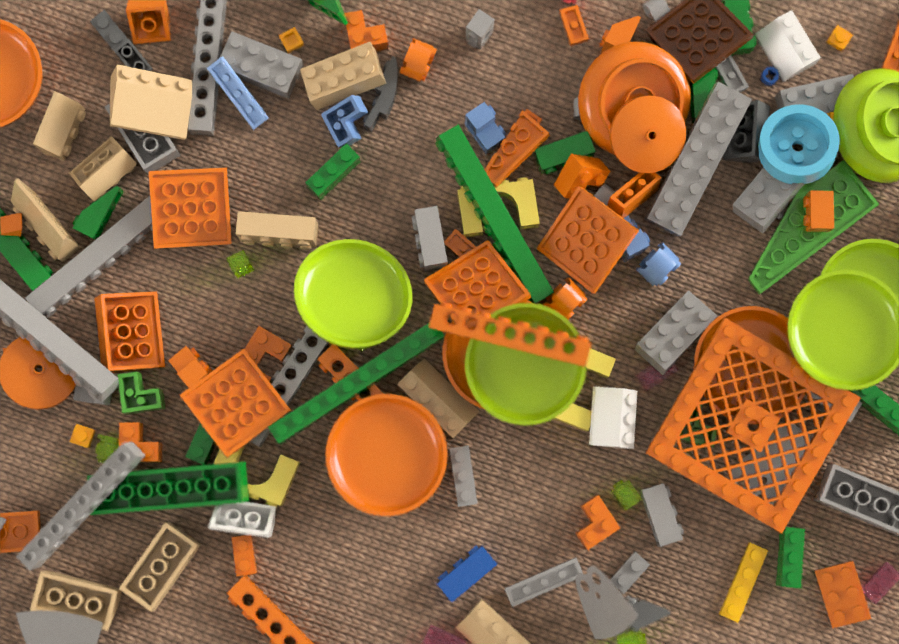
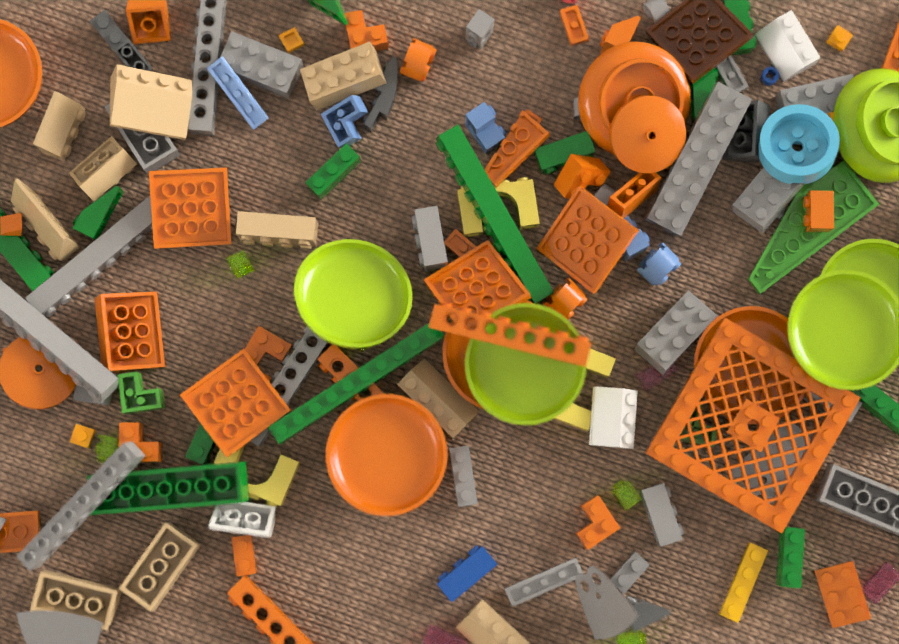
orange brick [168,346,213,388] -> none

